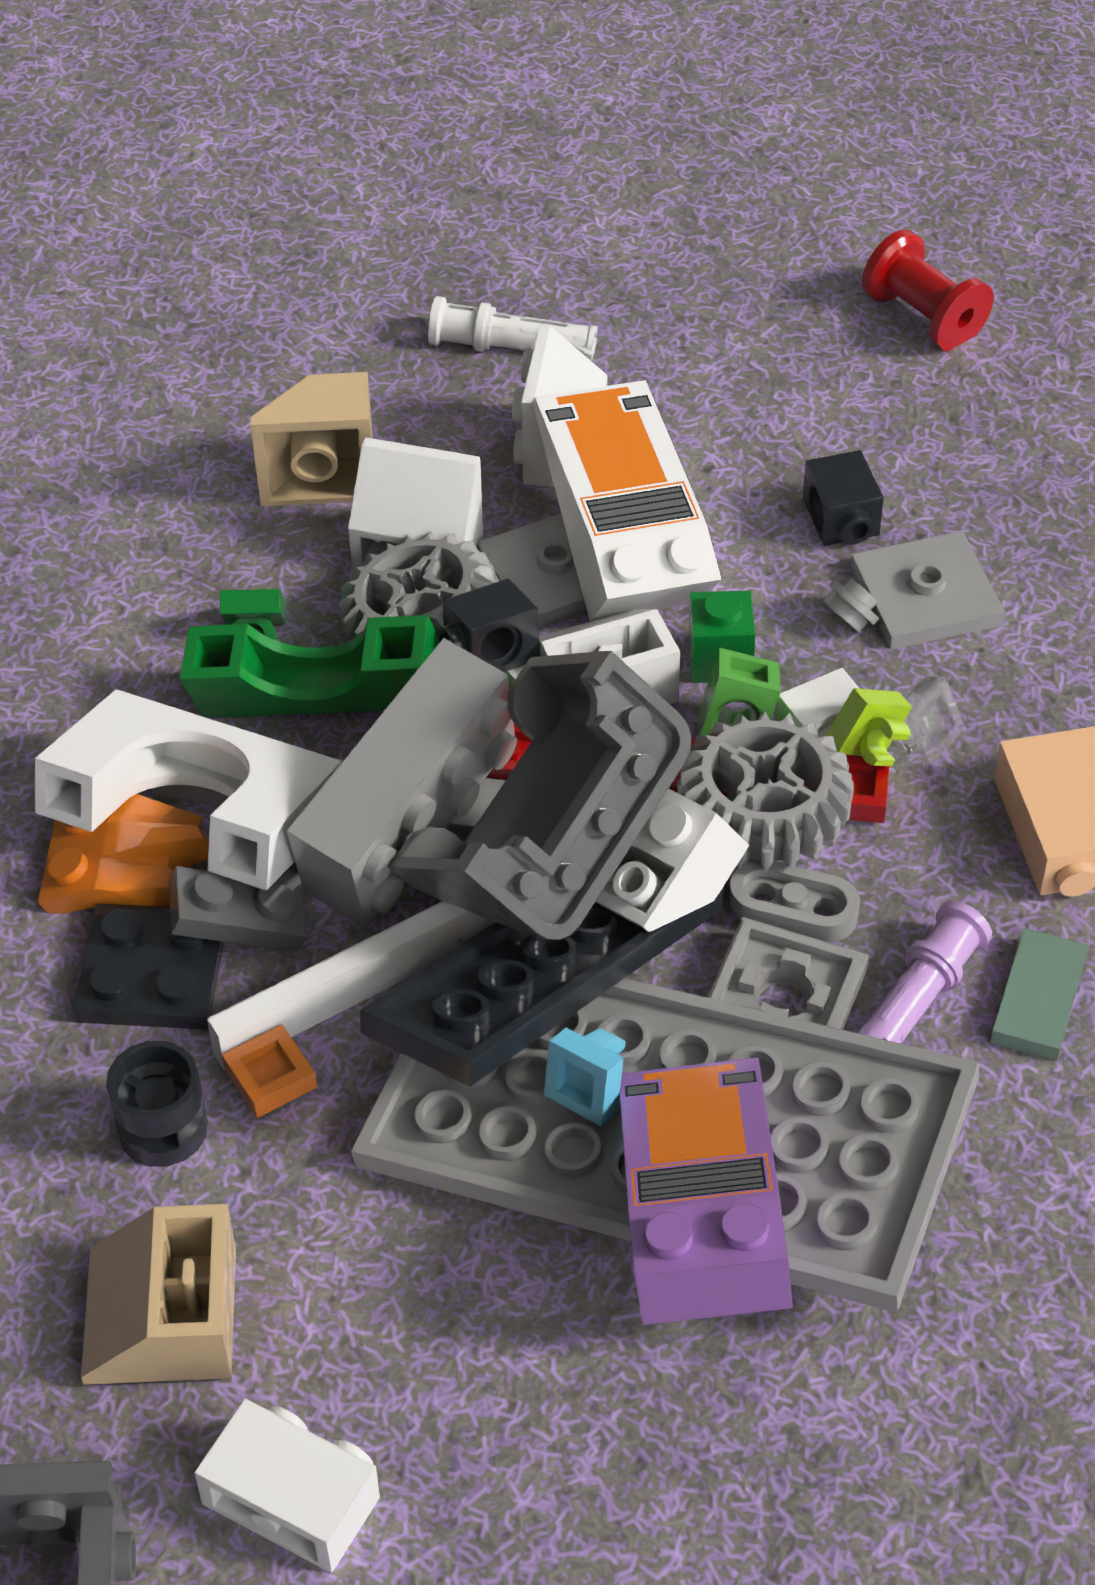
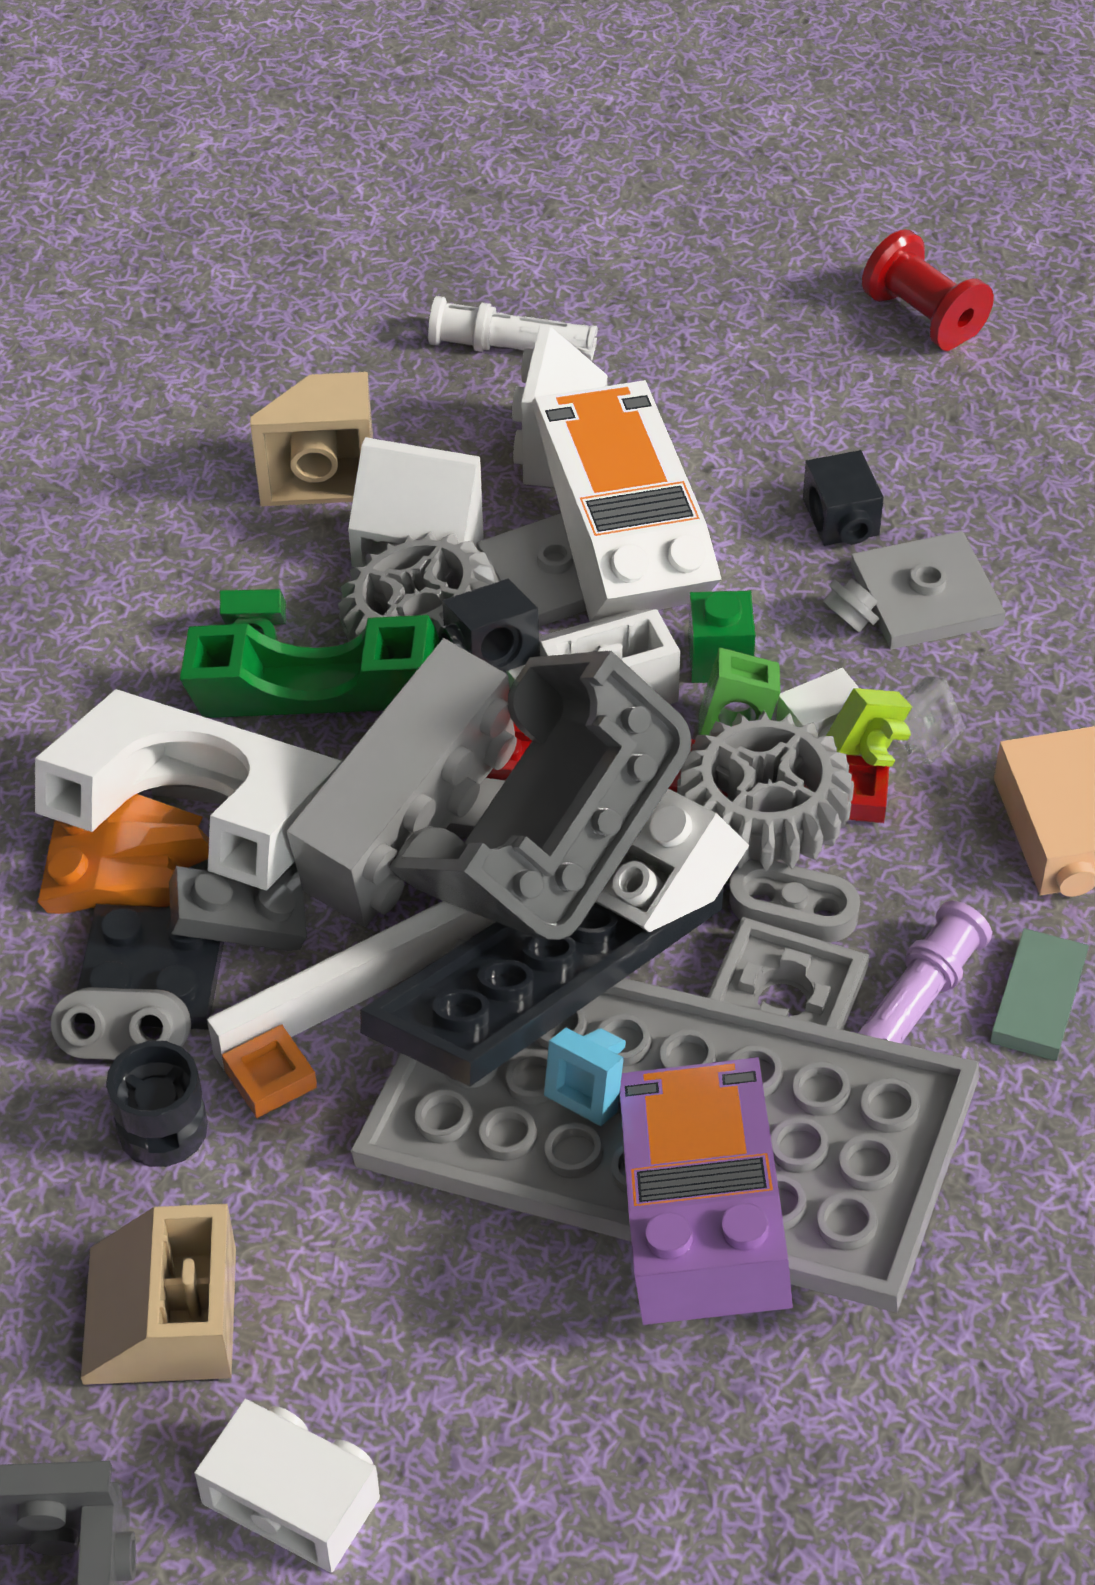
none -> light grey plate [51,988,191,1060]

